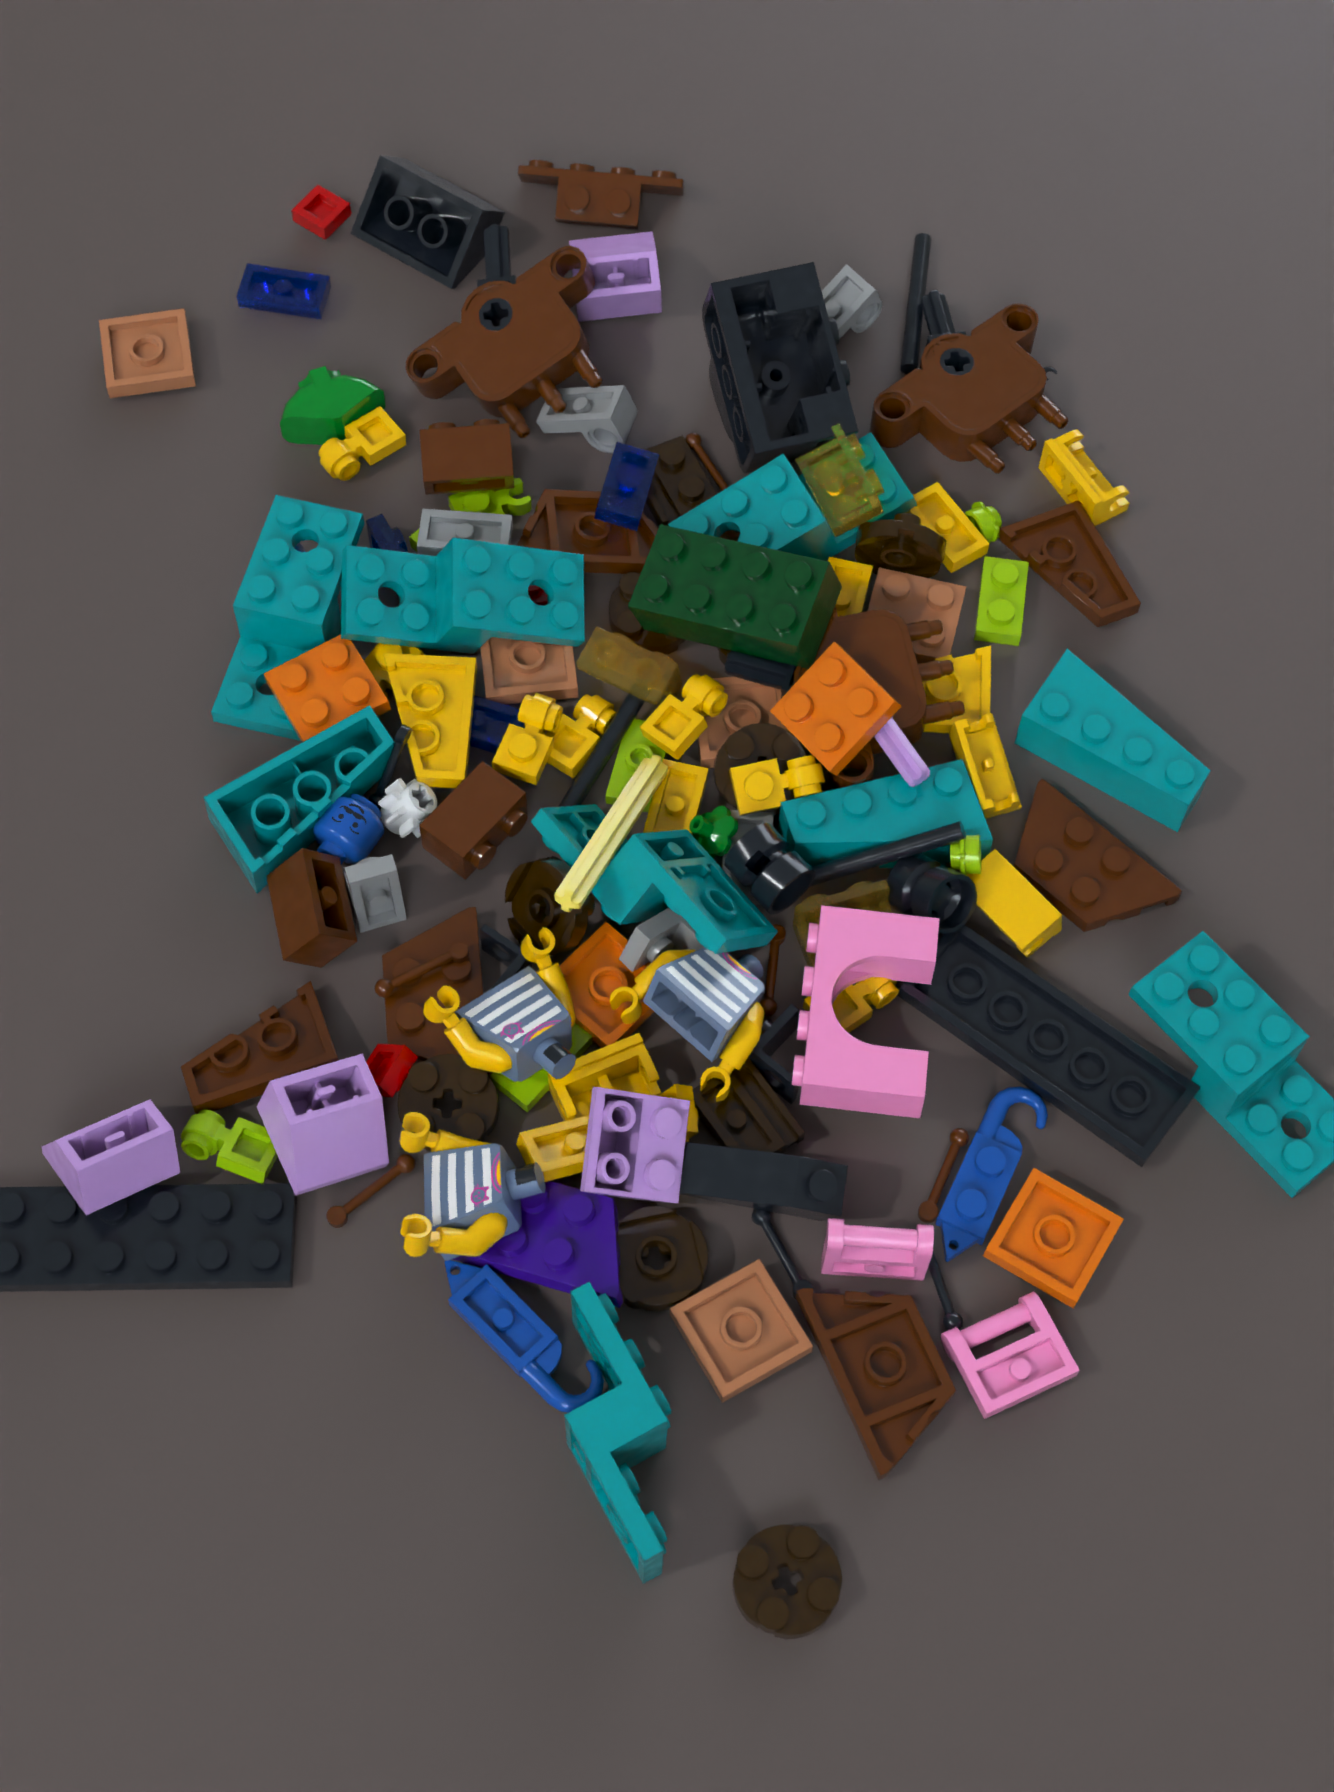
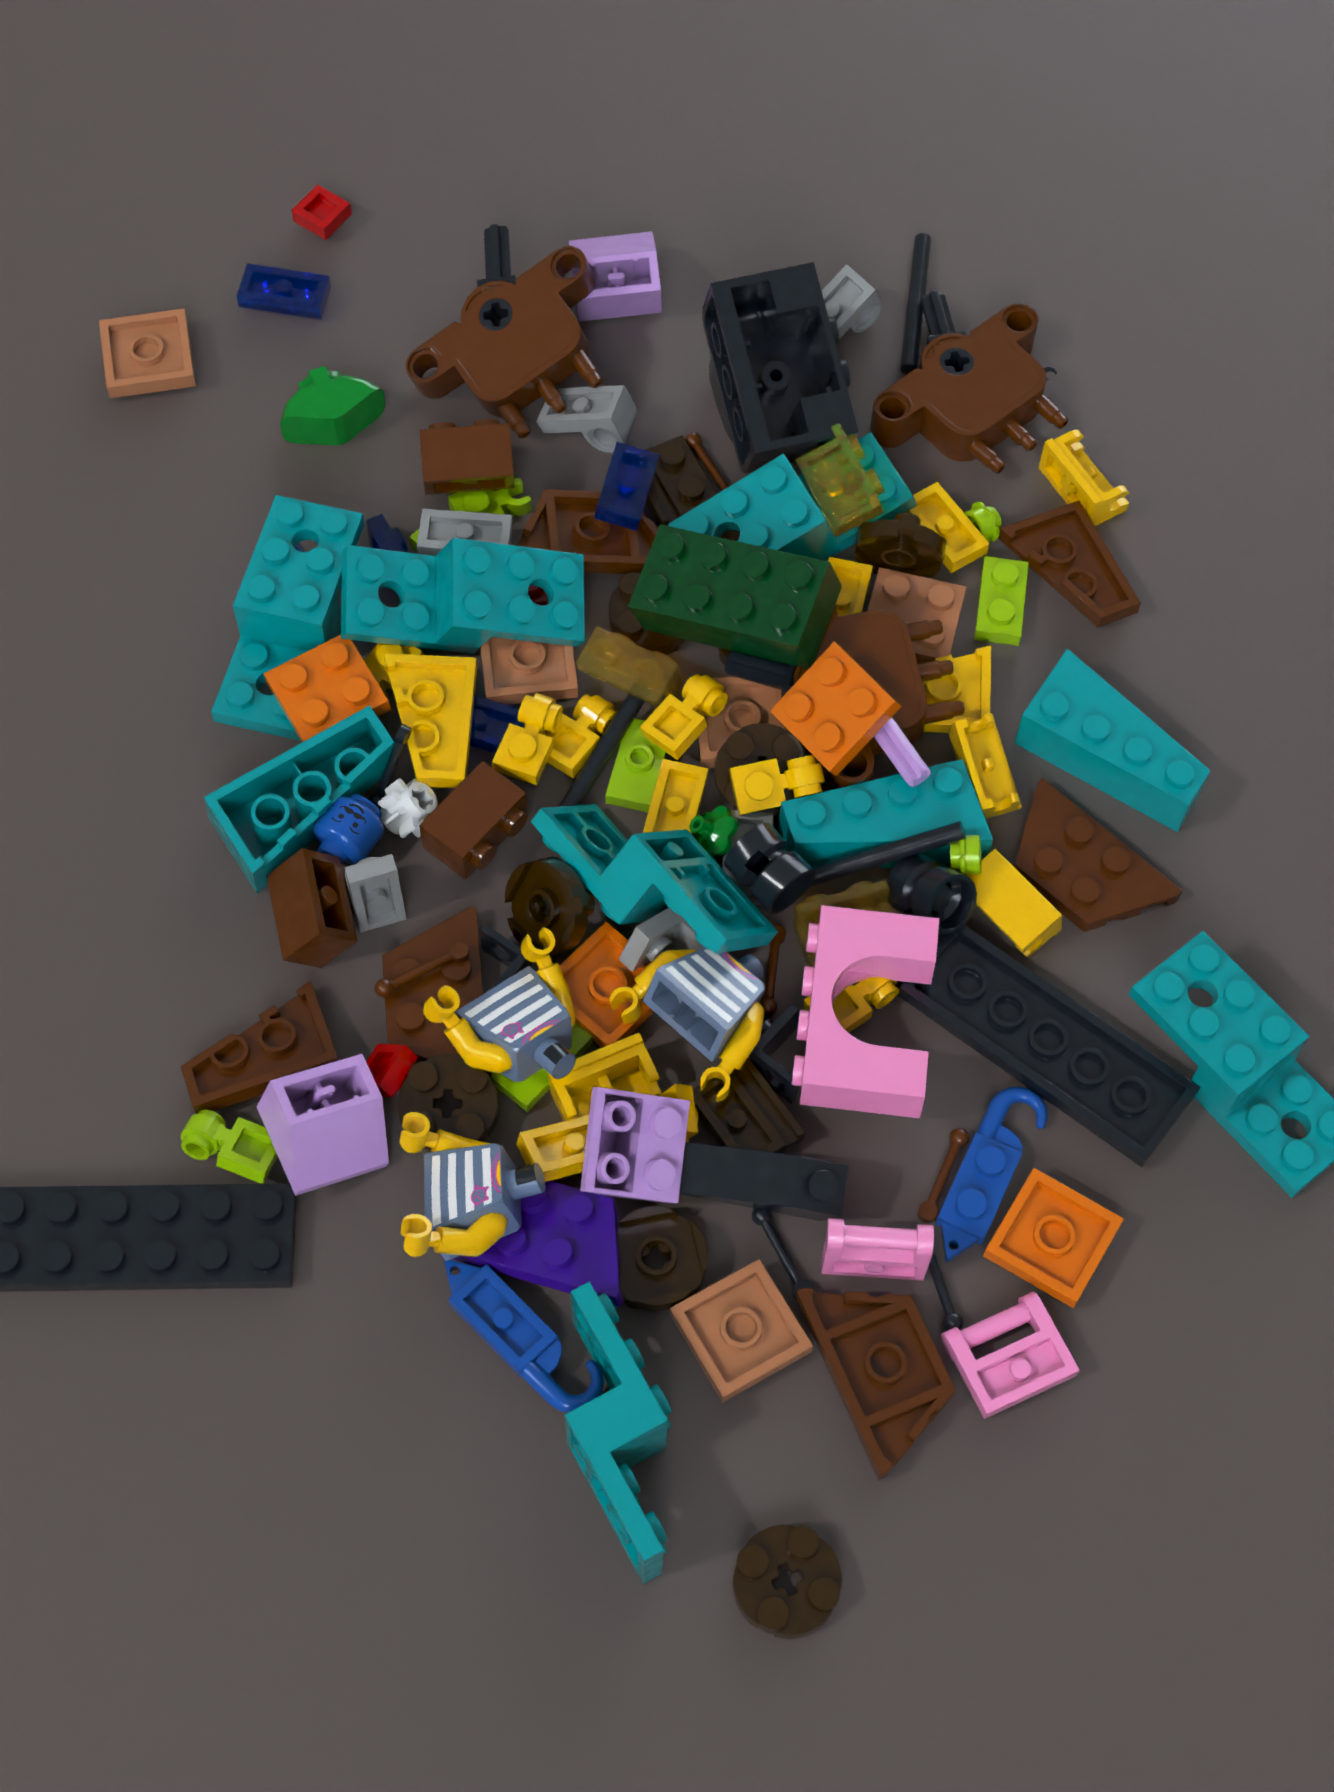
lavender slope [41,1099,180,1215] -> none
yellow plate [319,406,406,481] -> none
reddish brown hinge [326,1154,416,1228] -> none
black slope [350,155,505,289] -> none
reddish brown bracket [518,160,684,229] -> none
light yellow axle [554,755,668,912] -> none

